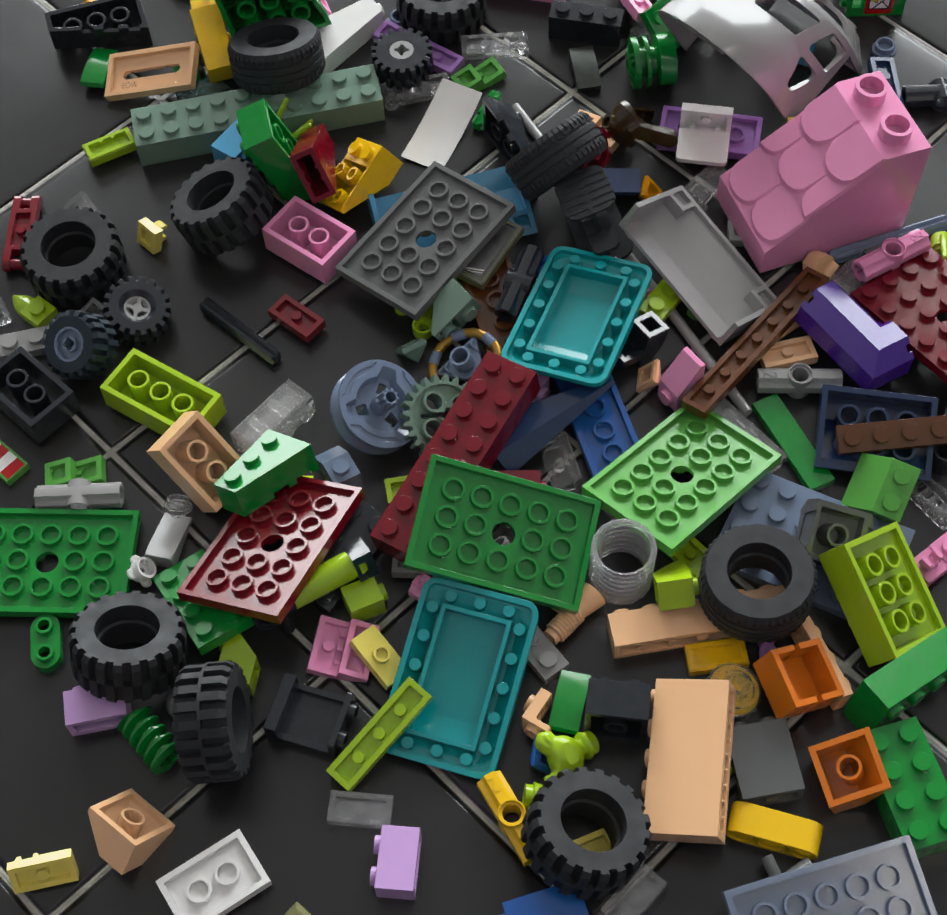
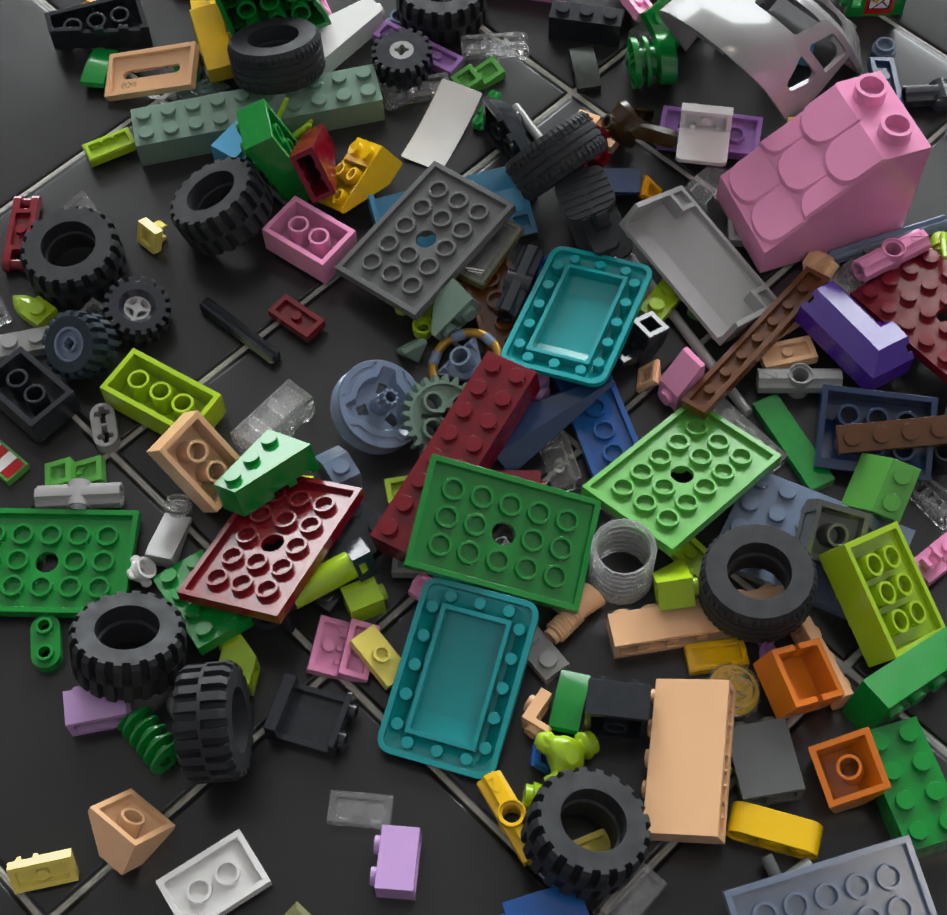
lime plate [326,676,433,793] -> none
none -> light grey beam [90,403,121,454]

